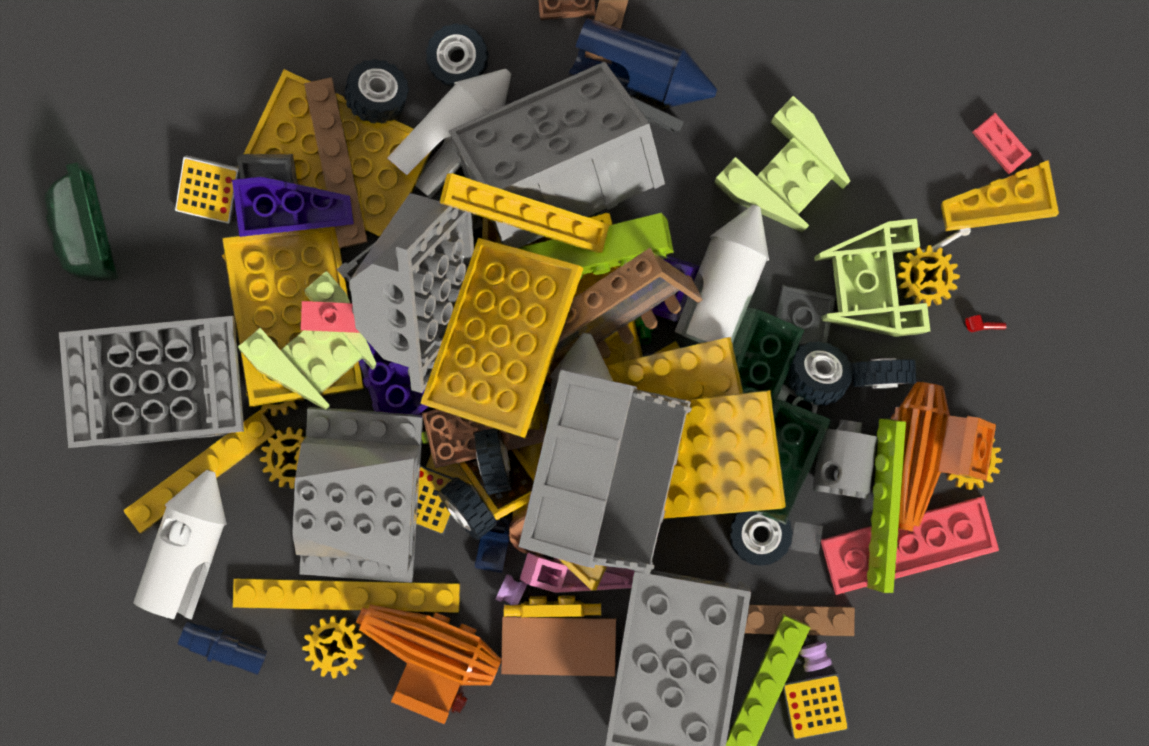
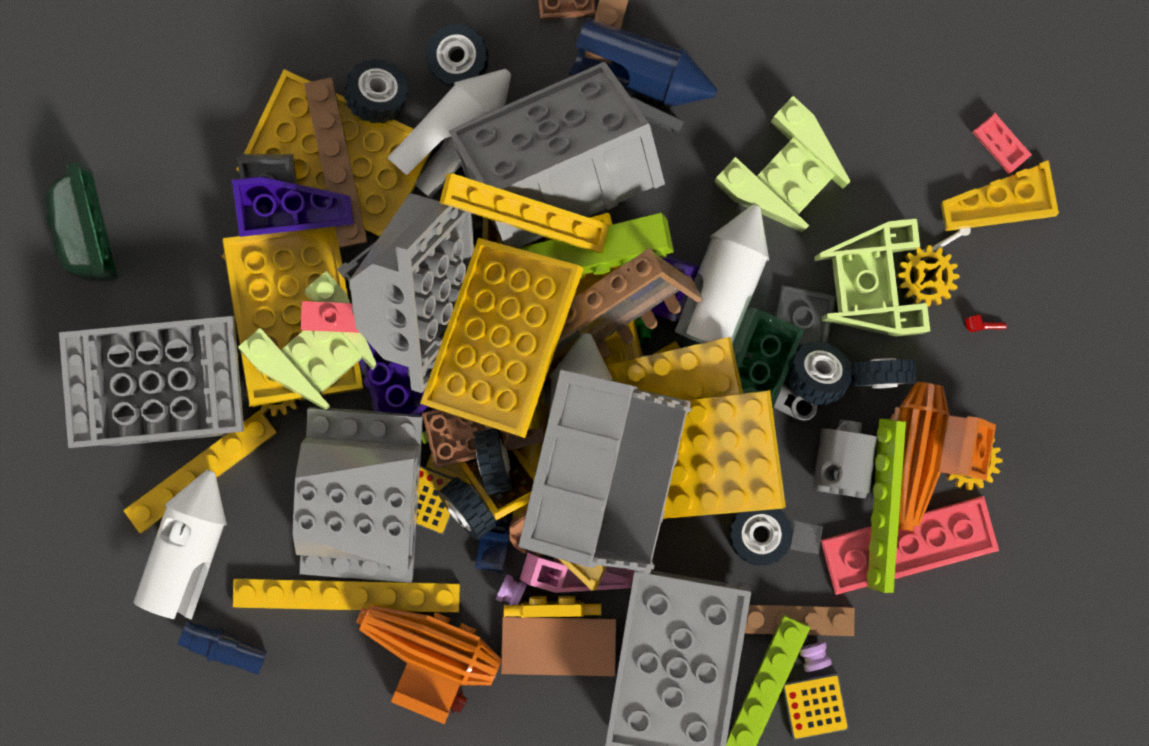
yellow tile [175,155,240,224] -> none
yellow gear [260,427,306,489] -> none
yellow gear [303,615,366,678] -> none
clear green windscreen [753,399,830,525] -> none

